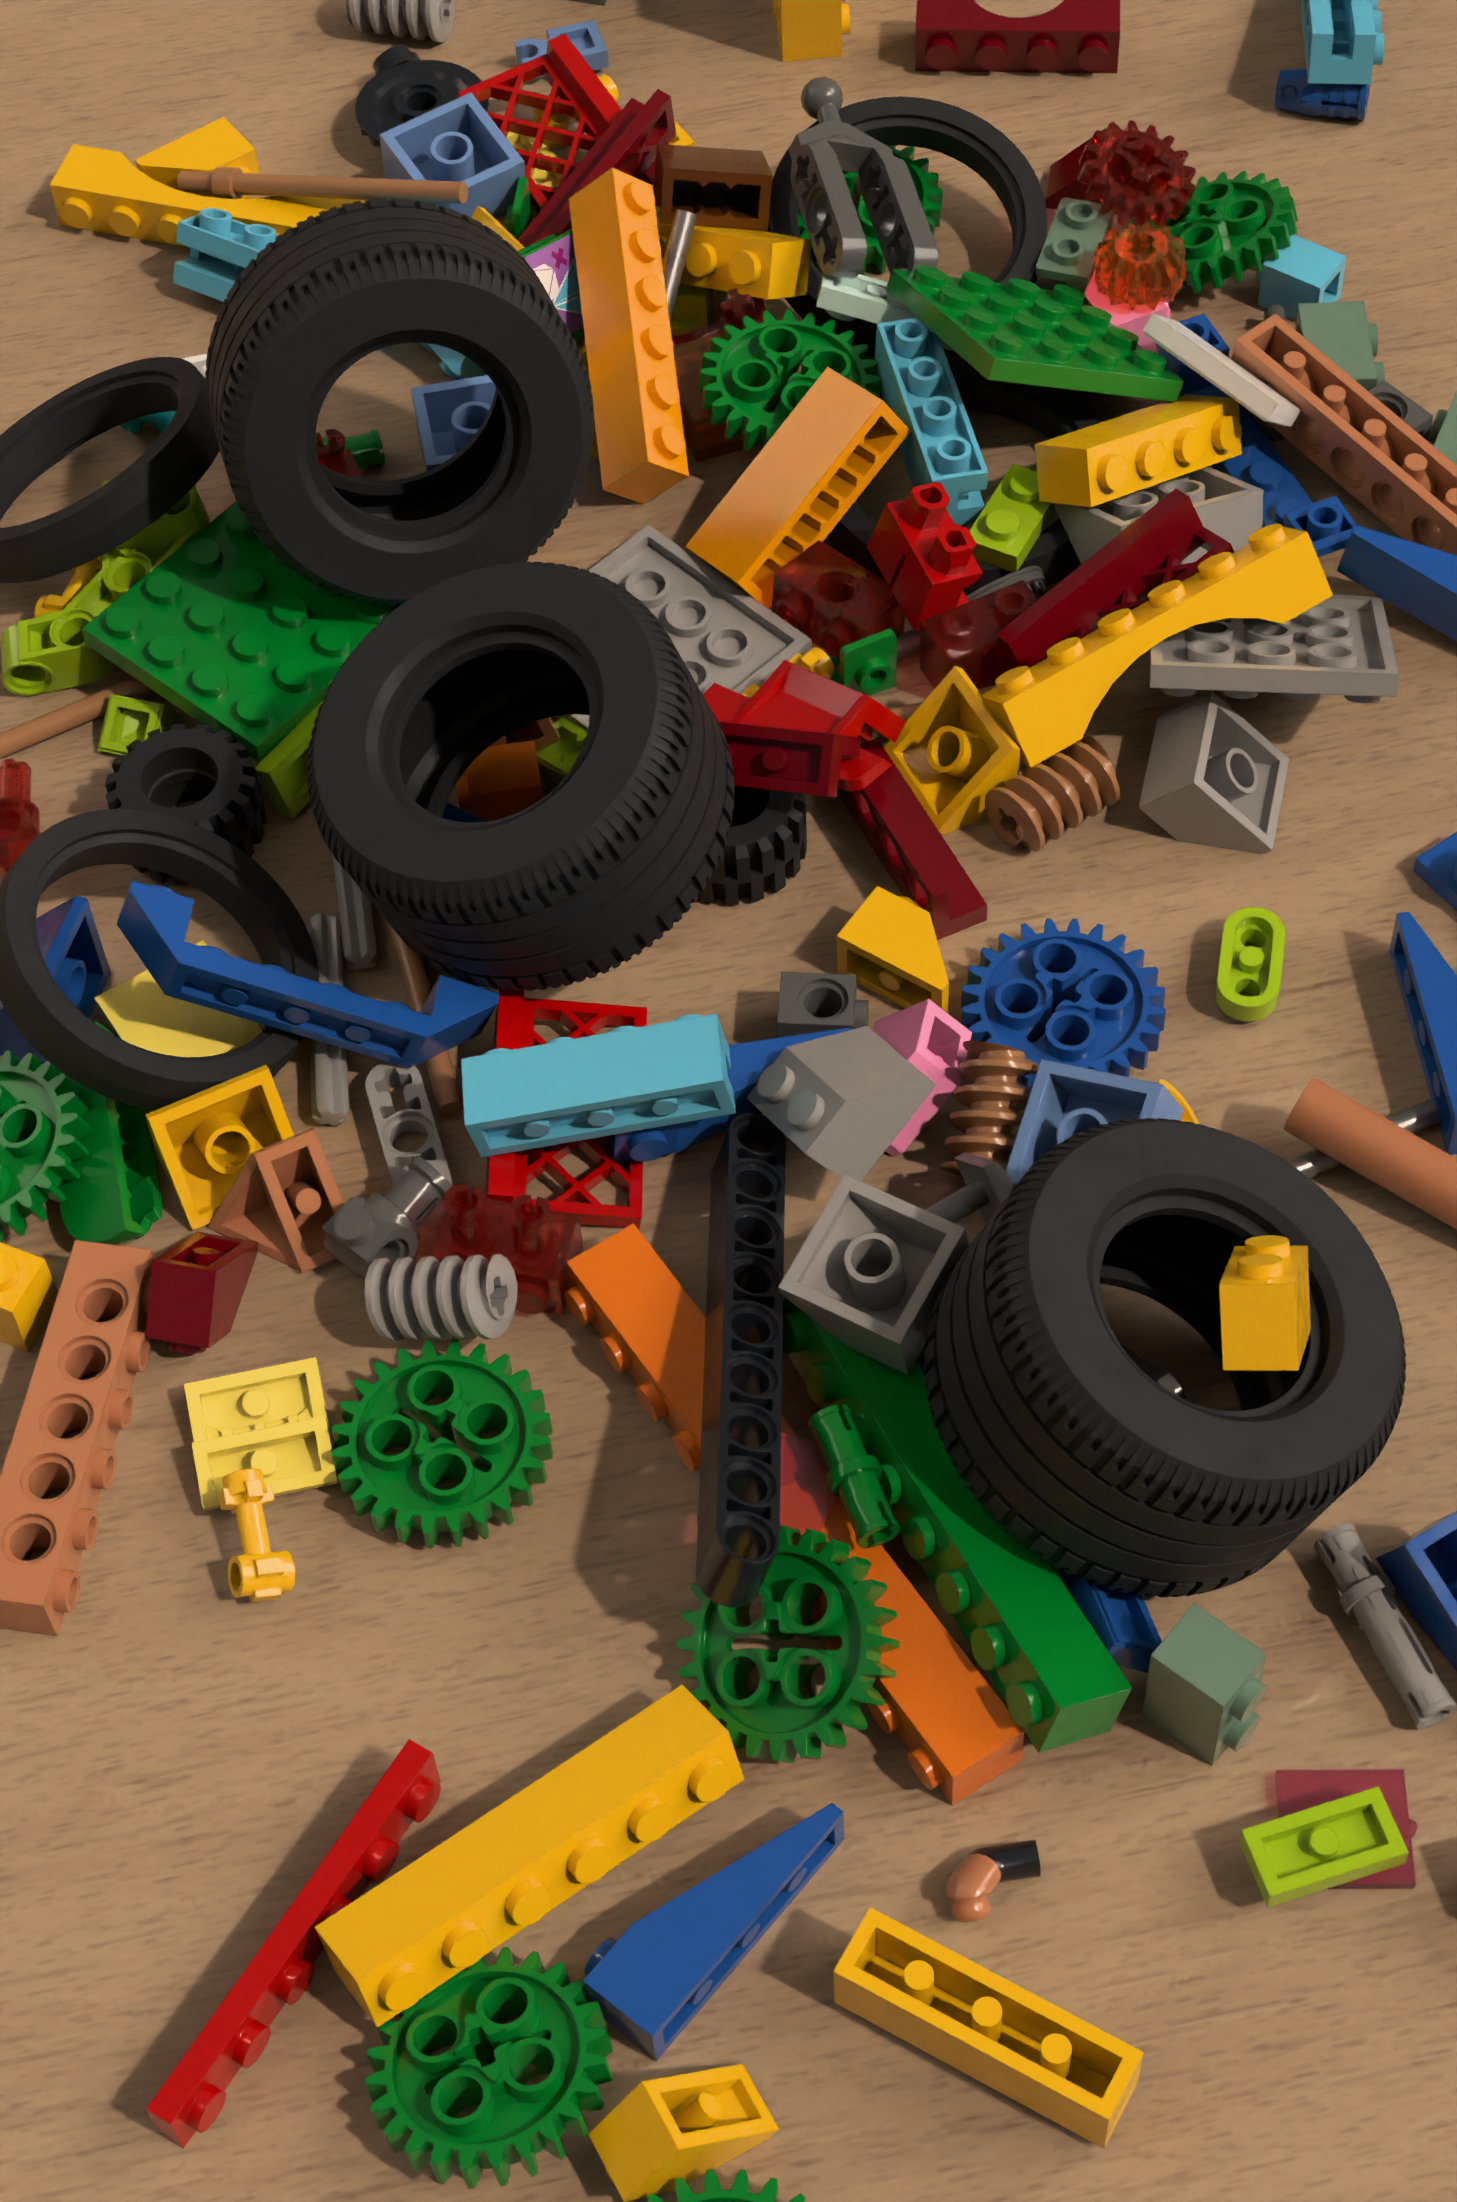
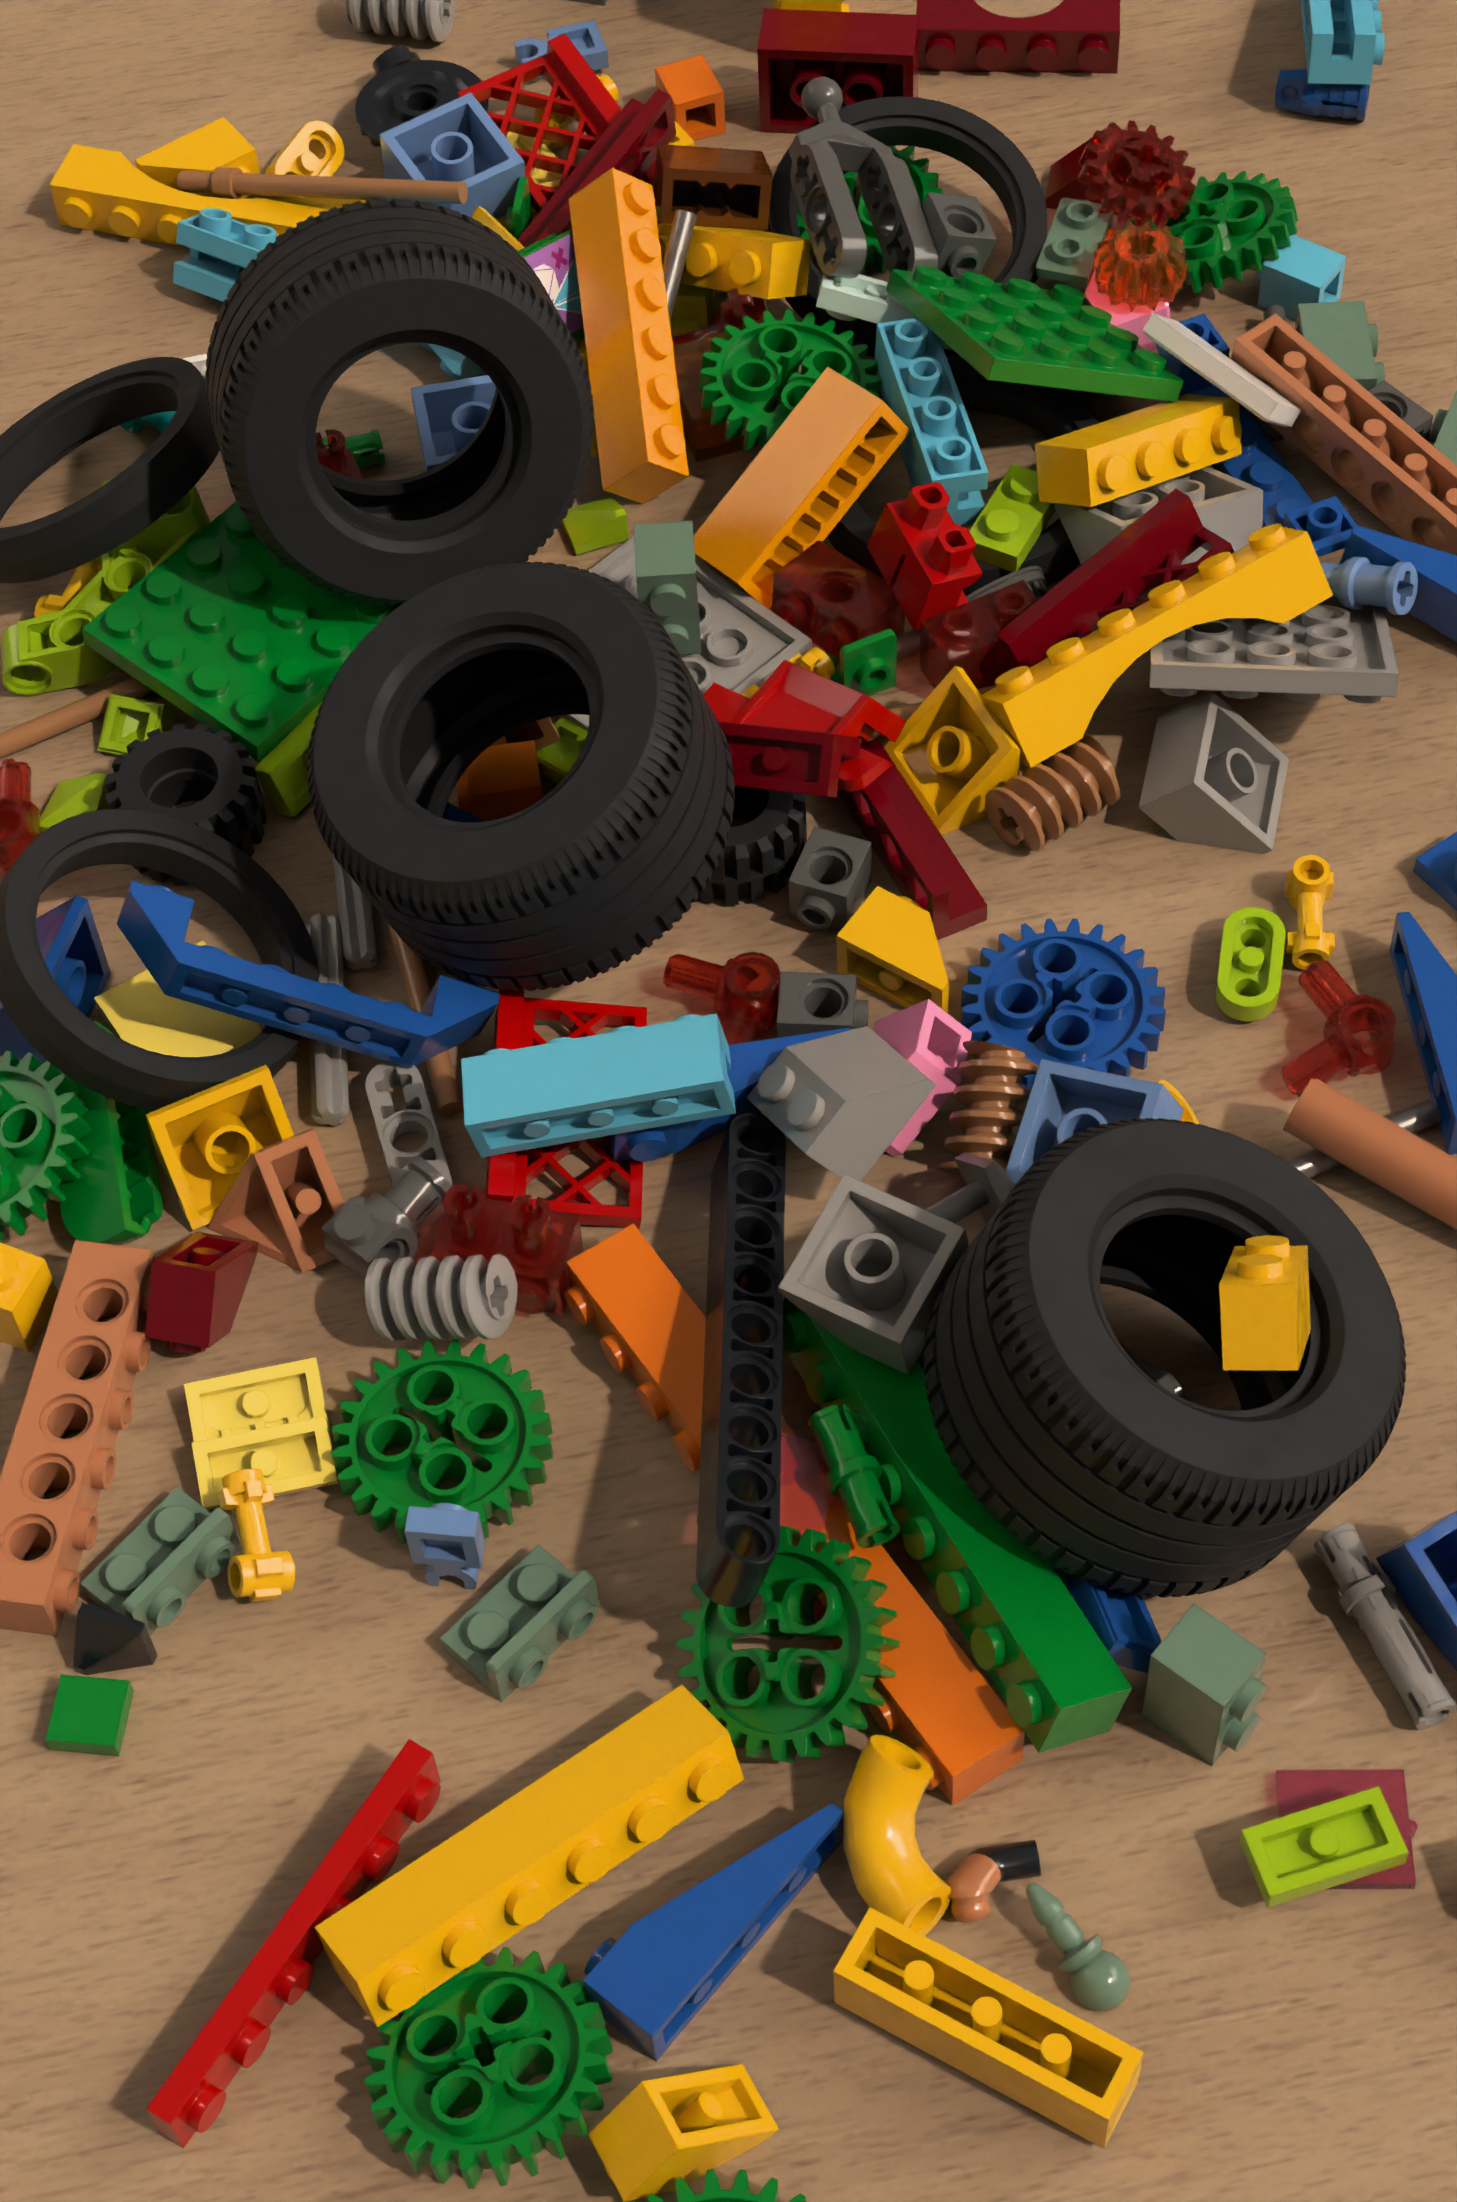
none -> lime slope [36,772,109,832]
none -> green tile [45,1674,134,1756]
none -> black slope [73,1602,158,1675]
none -> sand green bracket [80,1487,240,1635]
none -> yellow plate [265,120,345,177]
none -> medium blue plate [404,1503,486,1590]
none -> sand green bracket [440,1544,600,1702]
none -> lime slope [561,496,629,555]
none -> sand green brick [633,521,701,655]
none -> orange brick [655,54,726,141]
none -> clear red axle [663,952,781,1045]
none -> dark red brick [757,9,919,134]
none -> dark grey brick [788,826,872,932]
none -> yellow cylinder [843,1734,951,1936]
none -> dark grey brick [922,192,997,278]
none -> sand green bar [1026,1883,1130,2012]
none -> clear red axle [1281,960,1396,1097]
none -> yellow bar [1285,855,1335,971]
none -> medium blue pin [1320,556,1418,615]

